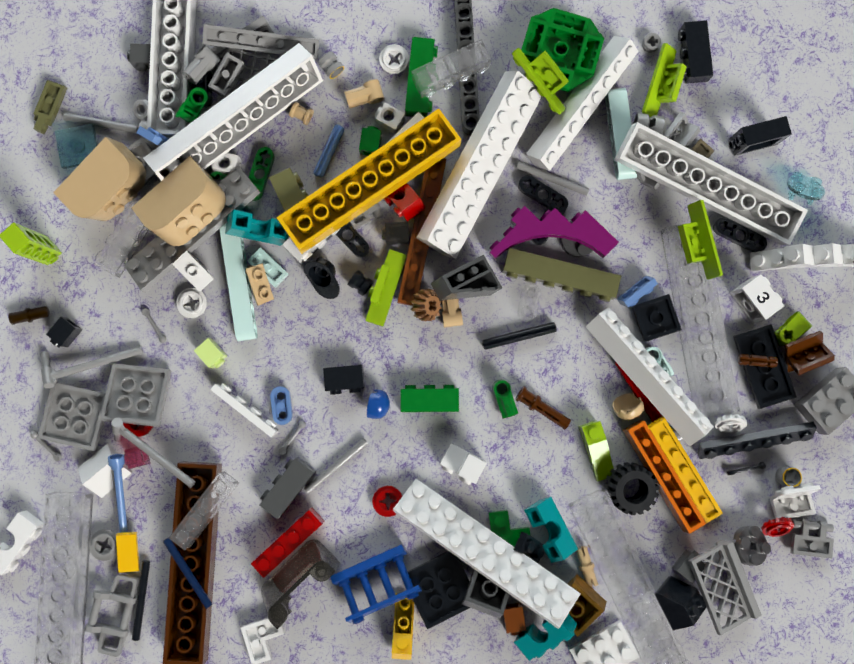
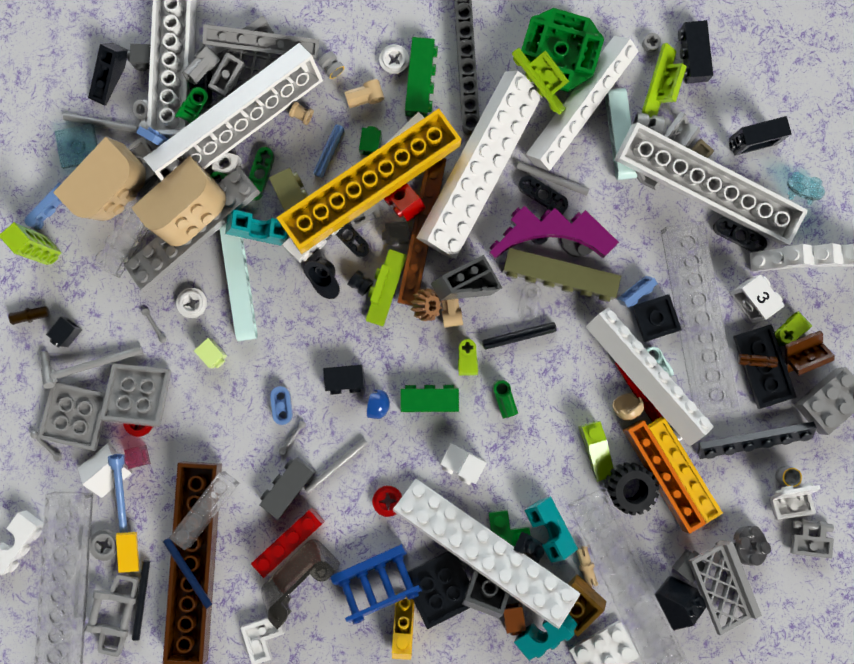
olive hinge [33,80,68,135] -> none
light grey bar [111,418,196,488] -> none
white brick [172,250,214,292] -> none
white plate [210,383,279,437] -> none
tan hinge [245,263,274,306] -> none
light aqua plate [248,247,289,288] -> none
white brick [375,103,405,134] -> none
clear brick [411,39,491,98] -> none
reddish brown pin [515,386,571,430] -> none
lime bracket [677,200,723,280] -> none
white gear [714,414,747,433] -> none
black hinge [726,462,766,476] -> none
red gear [761,517,794,537] -> none
none -> medium blue plate [25,182,62,230]
none -> black slope [88,43,128,106]
none -> lime piece [458,339,478,376]

